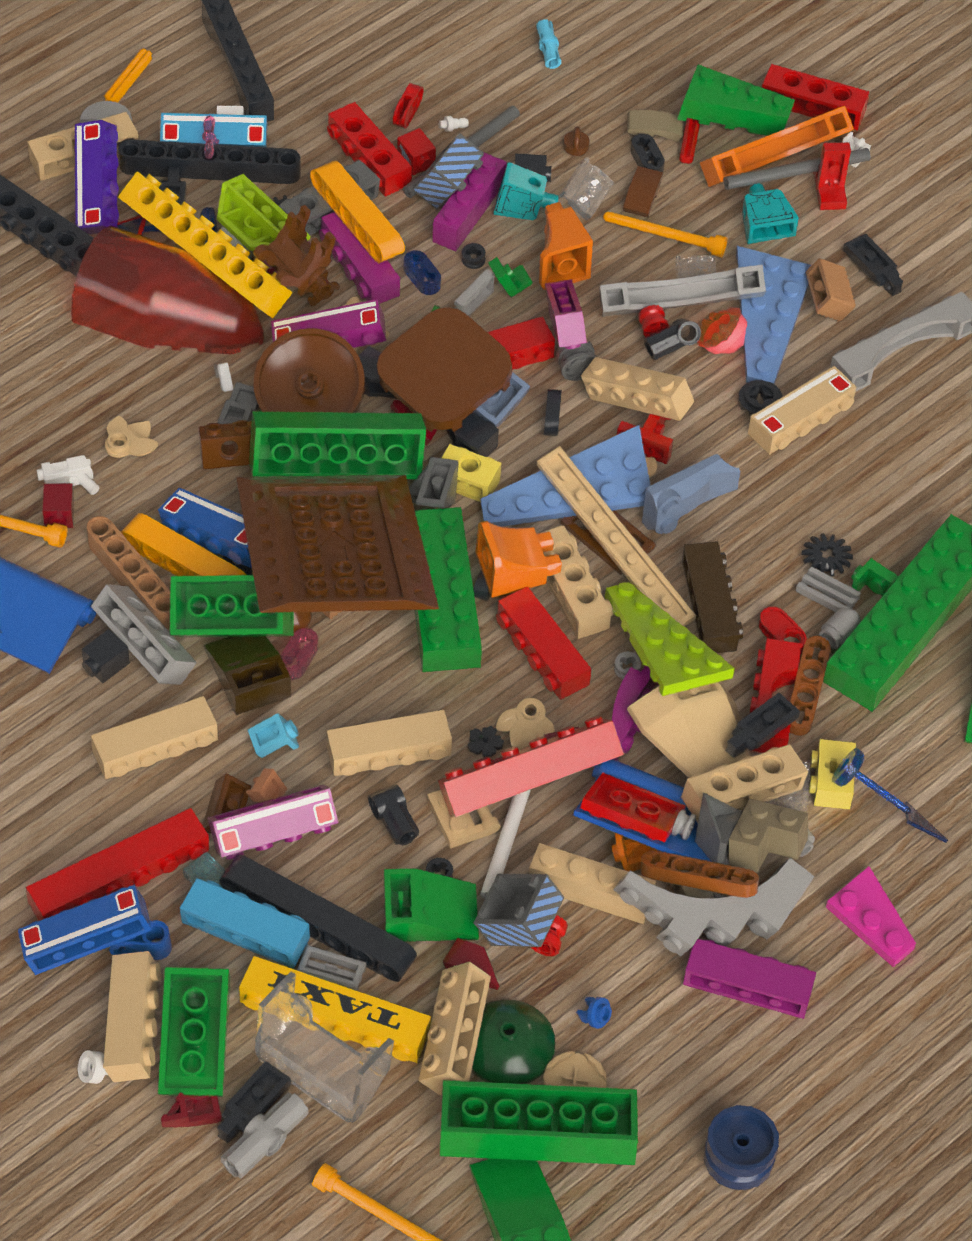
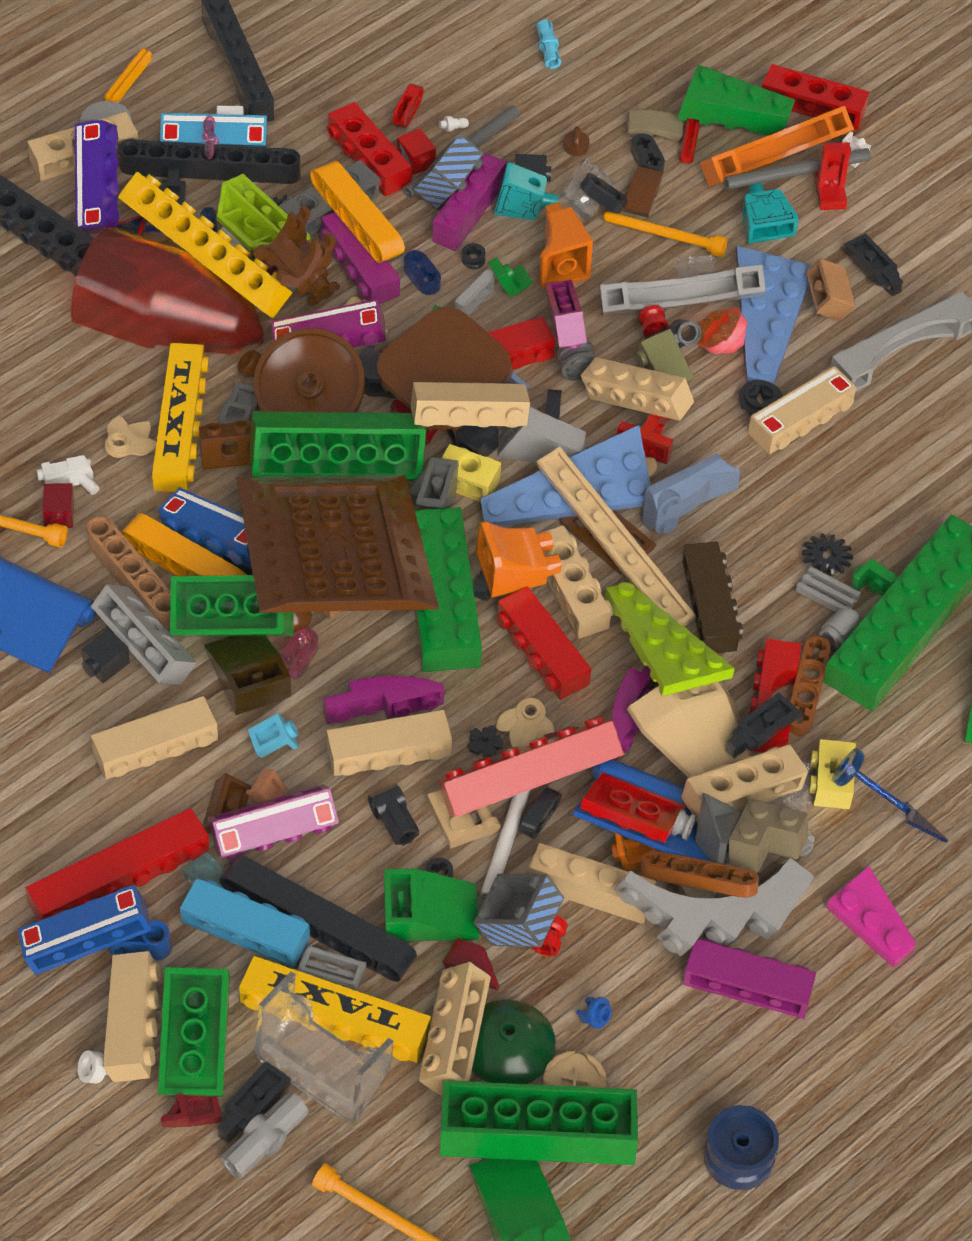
tile [214,362,234,392] -> none
light grey bush [614,651,641,679] -> none
red piece [759,607,807,655] -> none
none -> yellow brick [152,343,209,492]
none -> reddish brown tile [238,349,262,378]
none -> magenta slope [323,676,444,724]
none -> tan brick [411,382,530,428]
none -> light grey slope [498,407,587,463]
none -> black beam [519,787,562,839]
none -> black beam [580,173,628,214]
none -> olive brick [636,329,694,385]

